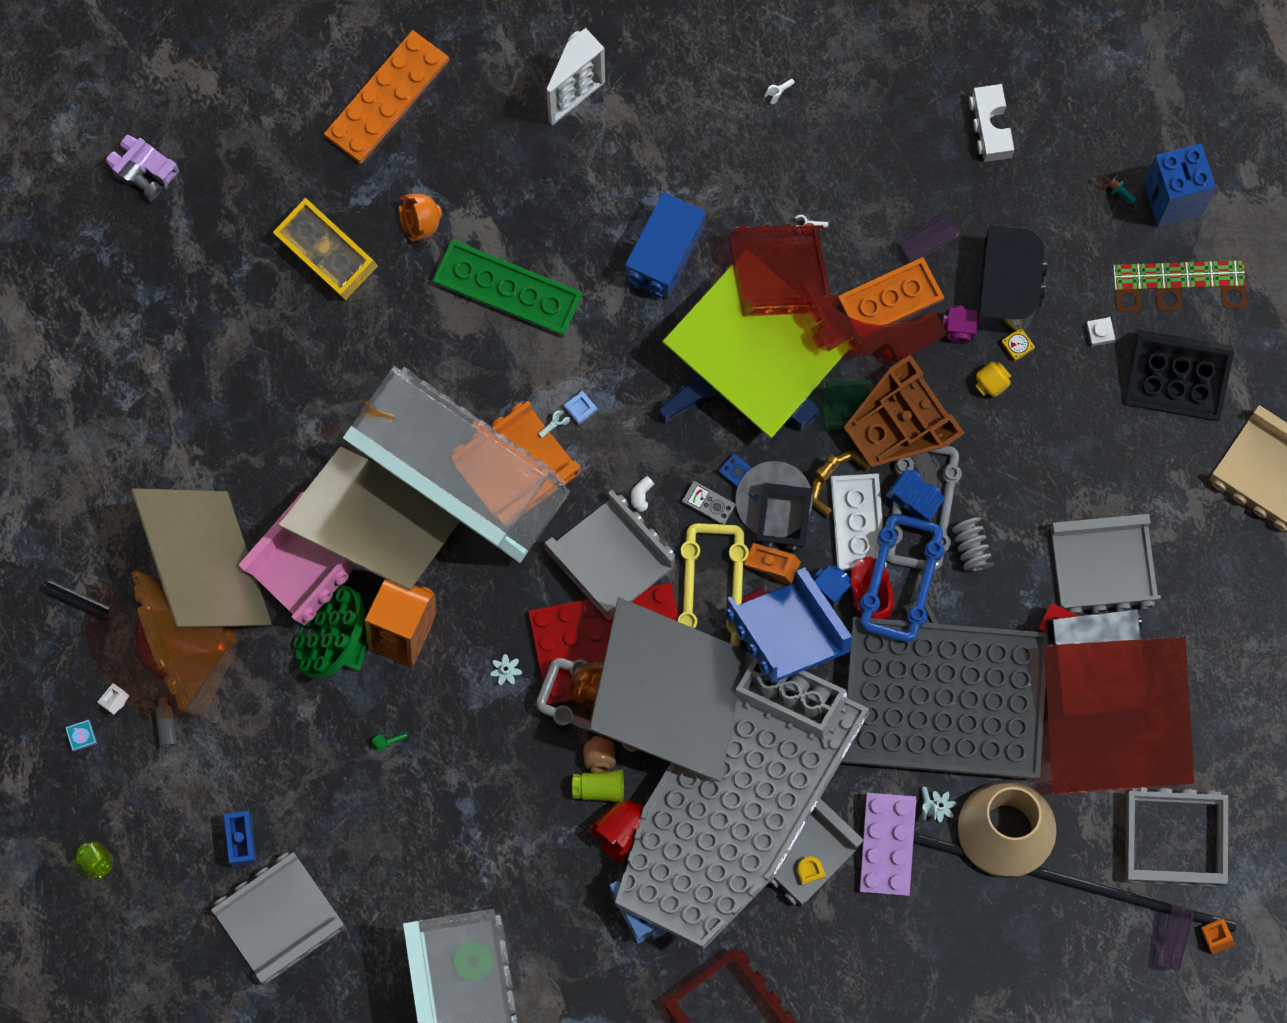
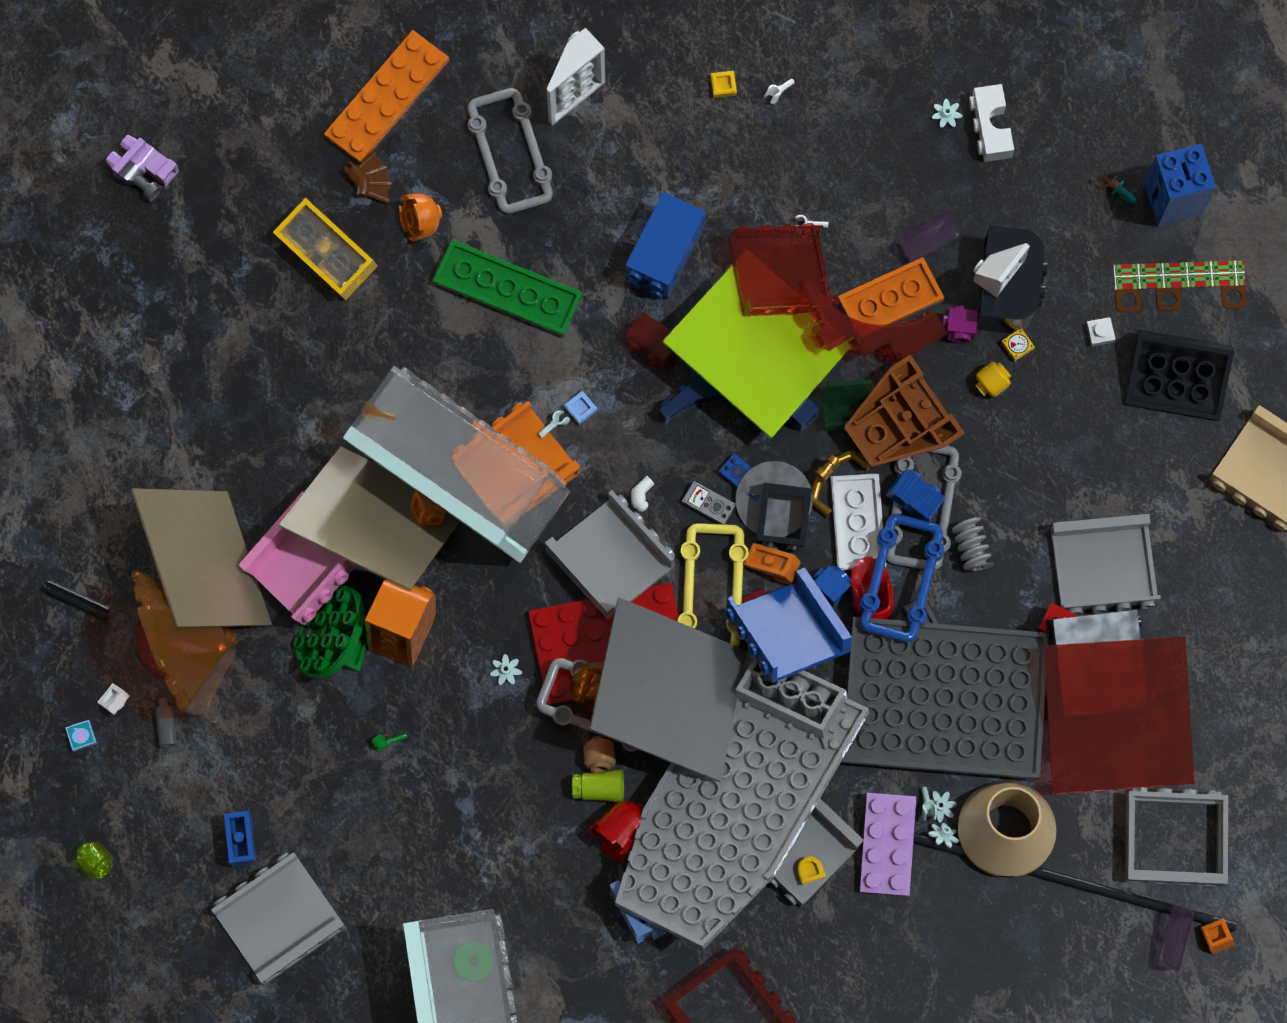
none -> reddish brown arm [343,151,393,204]
none -> orange bracket [410,489,446,526]
none -> light grey bar [467,88,553,214]
none -> clear red brick [626,311,675,367]
none -> yellow tile [711,71,737,98]
none -> light aqua plant [928,823,959,848]
none -> light aqua plant [932,99,962,128]
none -> white slope [973,243,1030,297]

